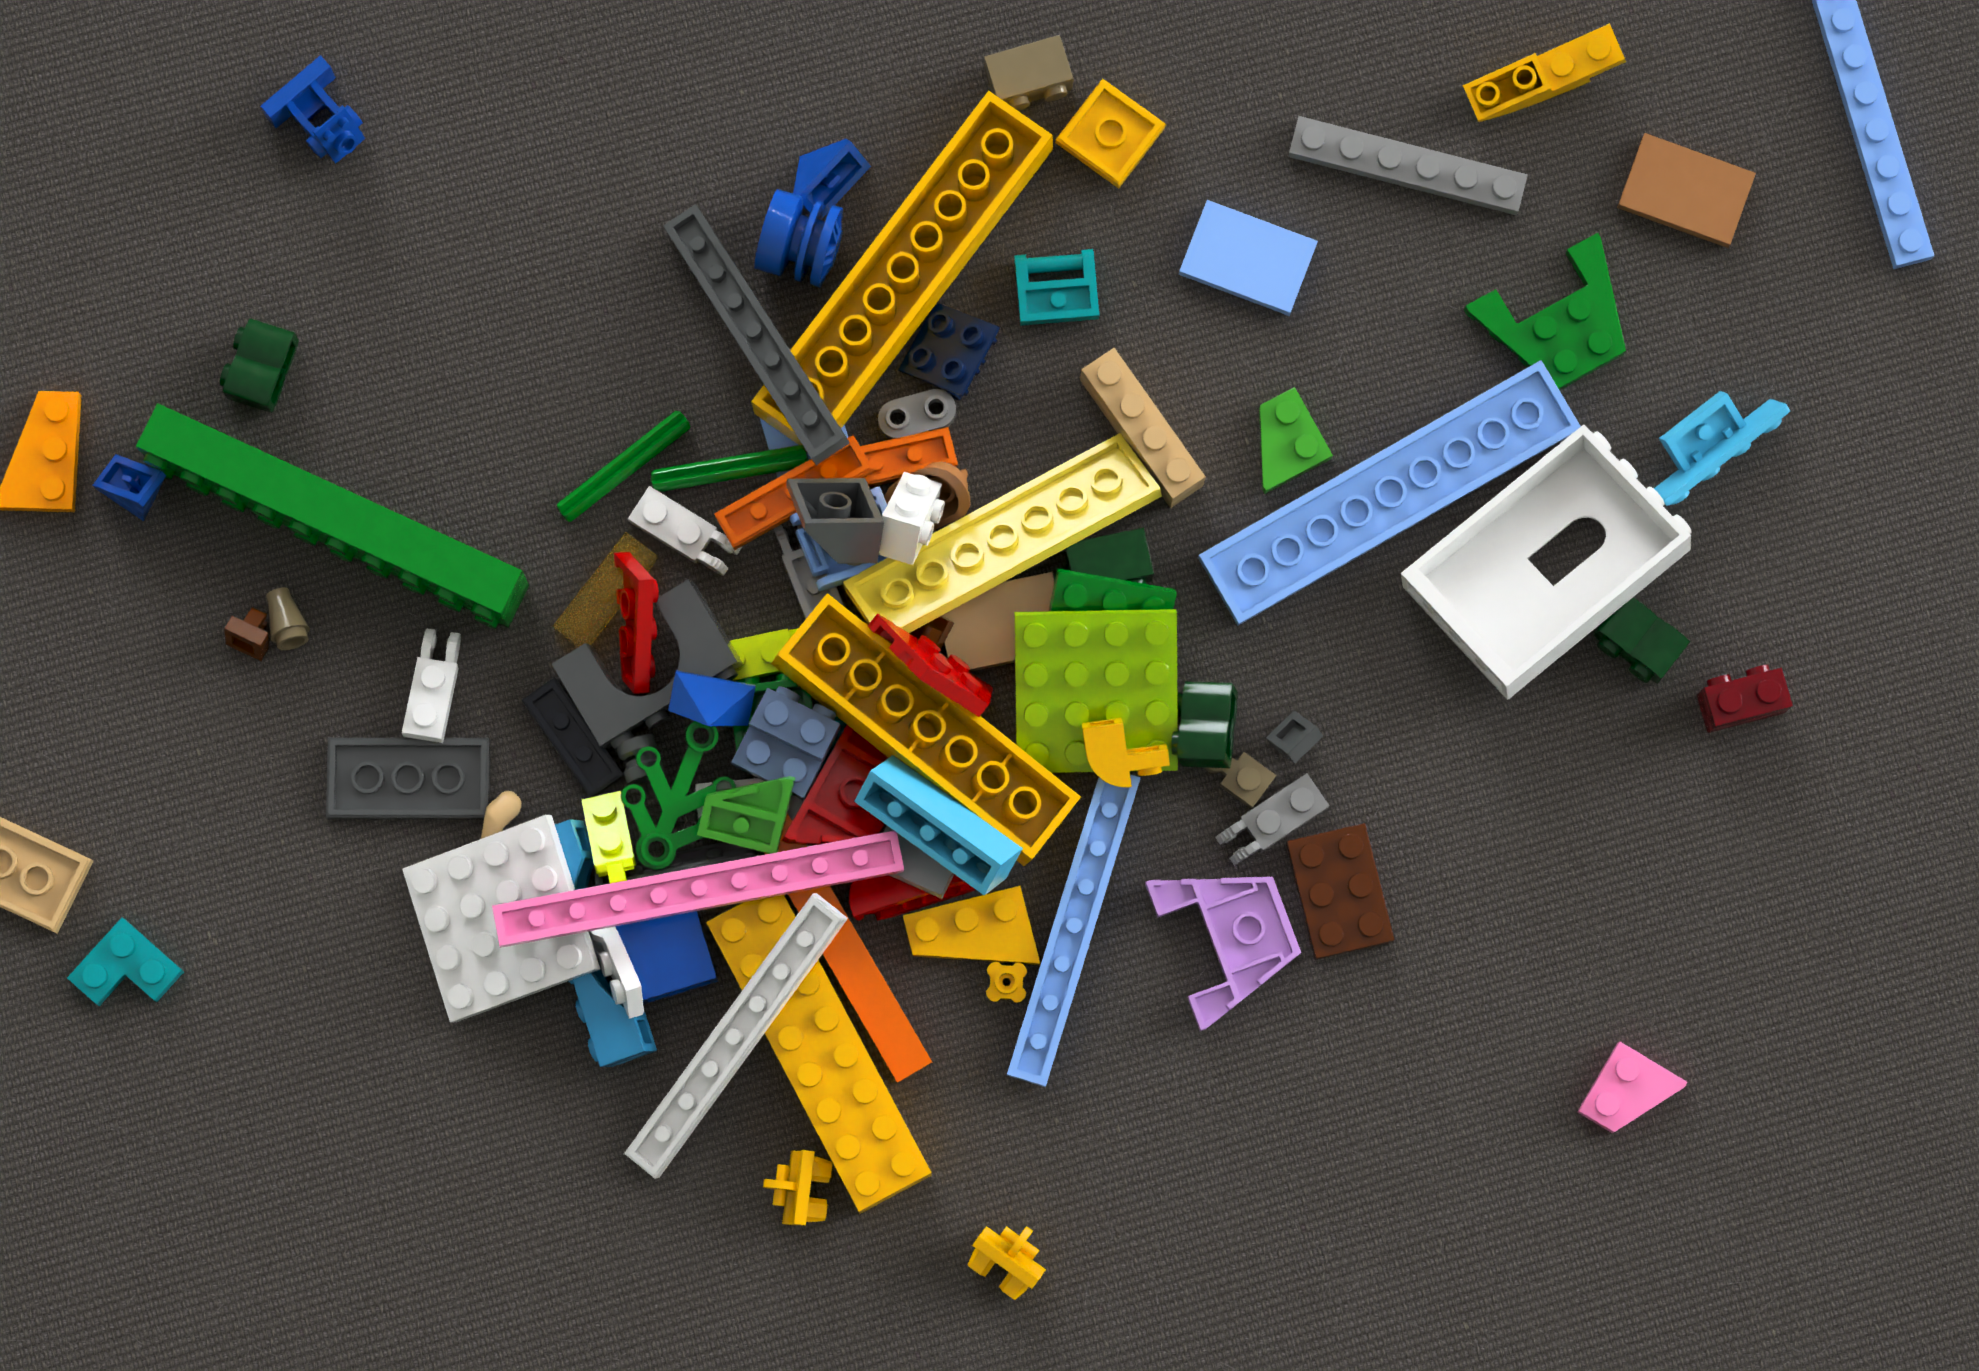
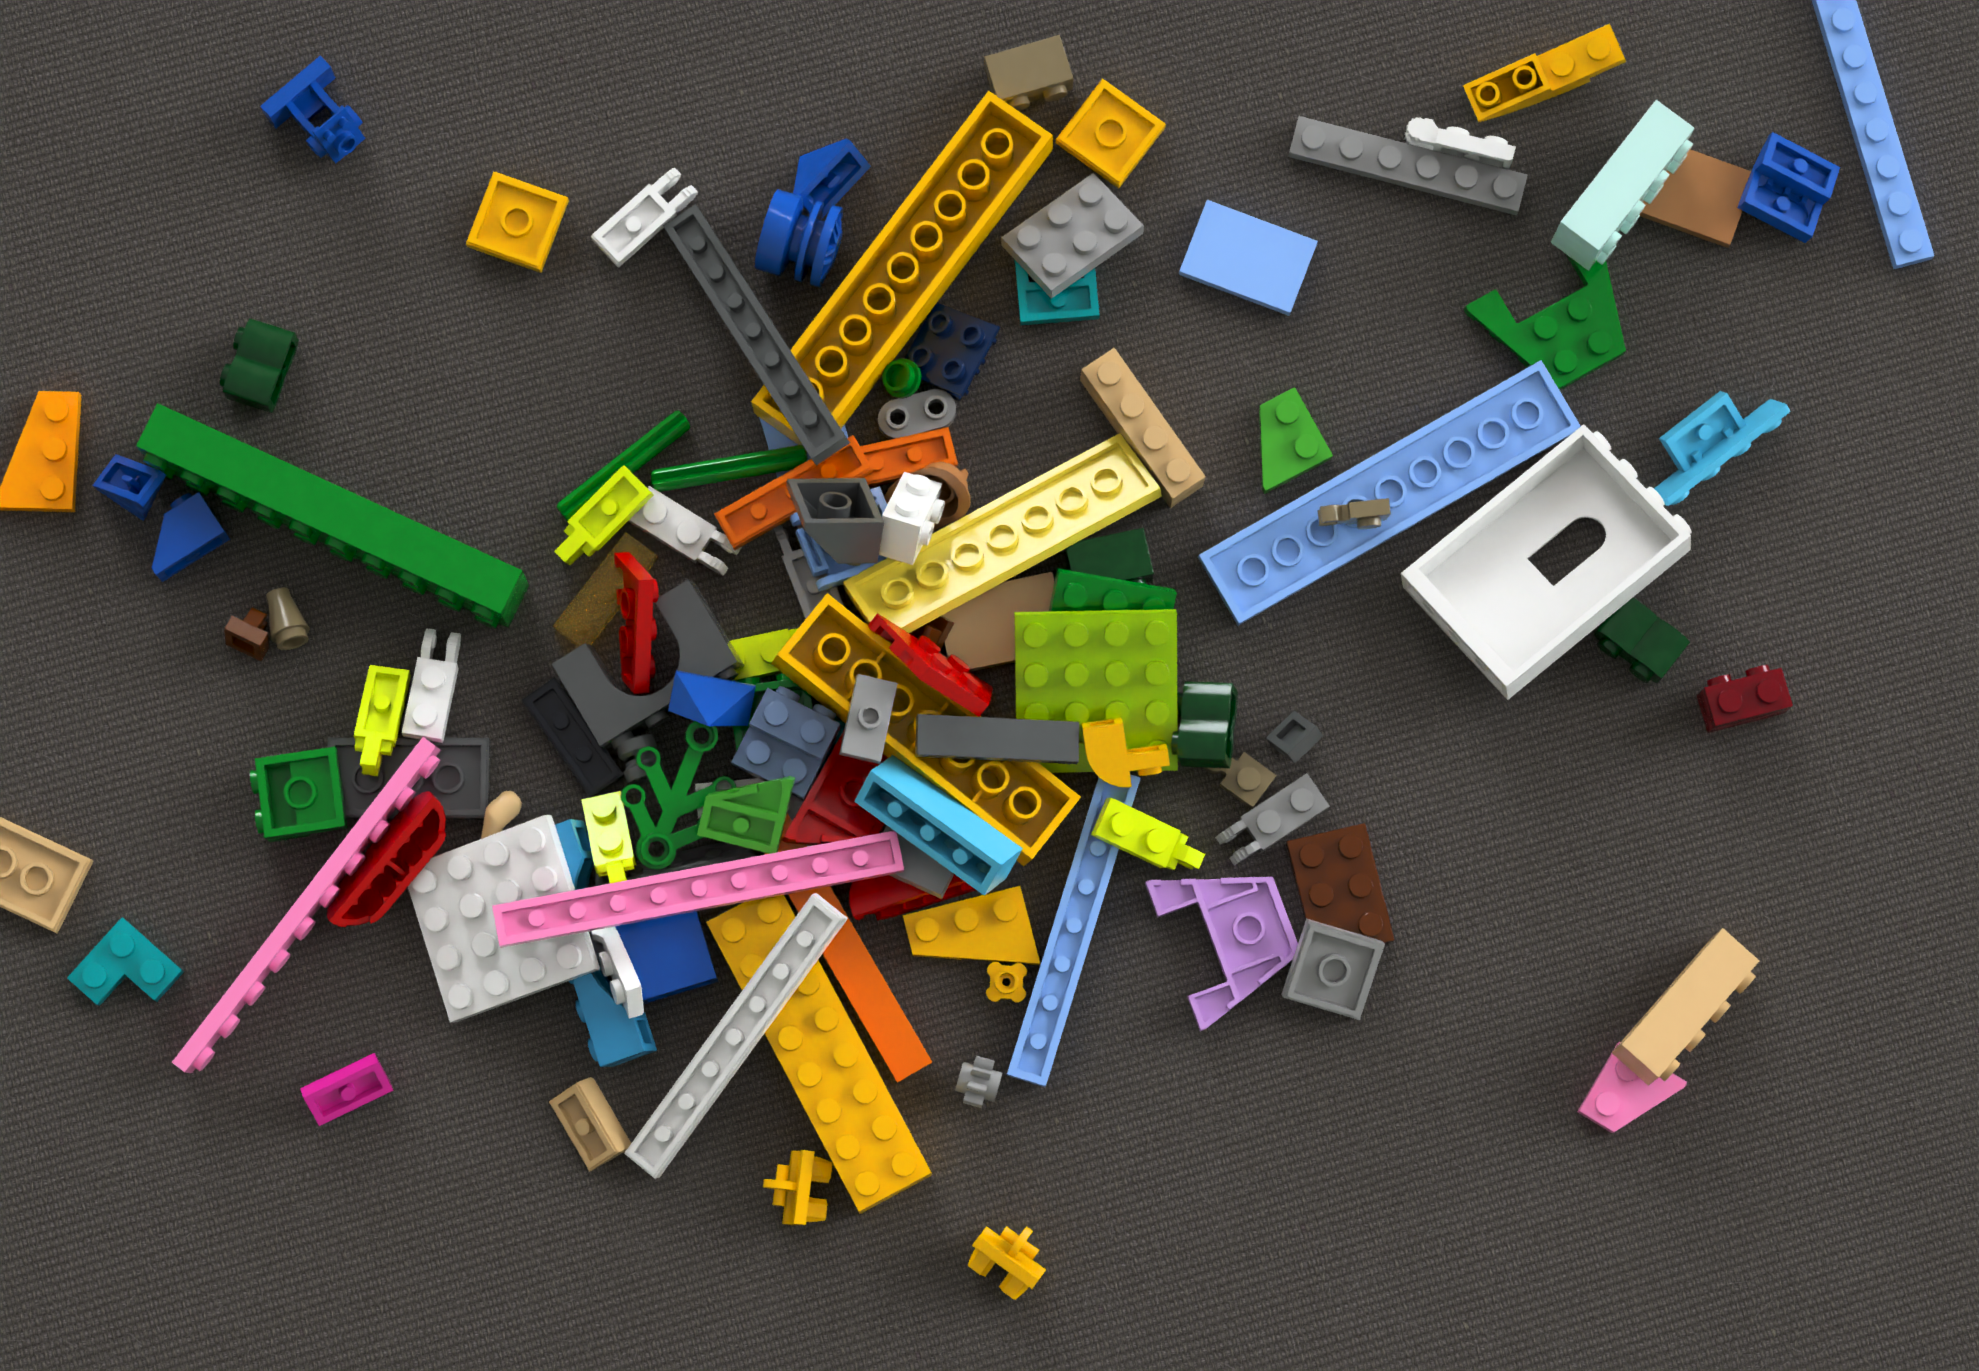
none -> blue slope [152,492,230,582]
none -> bright pink plate [172,737,441,1073]
none -> green plate [250,746,347,842]
none -> dark pink plate [300,1053,394,1126]
none -> red brick [327,791,446,927]
none -> neon yellow hinge [354,665,411,776]
none -> yellow plate [466,172,569,273]
none -> tan slope [549,1077,631,1172]
none -> neon yellow hinge [554,465,654,565]
none -> white hinge [591,168,698,268]
none -> light grey plate [839,674,898,764]
none -> green plate [882,358,921,399]
none -> dark grey tile [915,714,1079,764]
none -> light grey gear [955,1056,1003,1108]
none -> light grey plate [1001,173,1144,299]
none -> neon yellow hinge [1091,797,1205,870]
none -> light grey tile [1281,918,1385,1020]
none -> dark tan plate [1317,498,1391,529]
none -> white hinge [1404,117,1516,170]
none -> light aqua brick [1551,100,1694,271]
none -> tan brick [1612,928,1759,1085]
none -> blue slope [1737,132,1840,243]

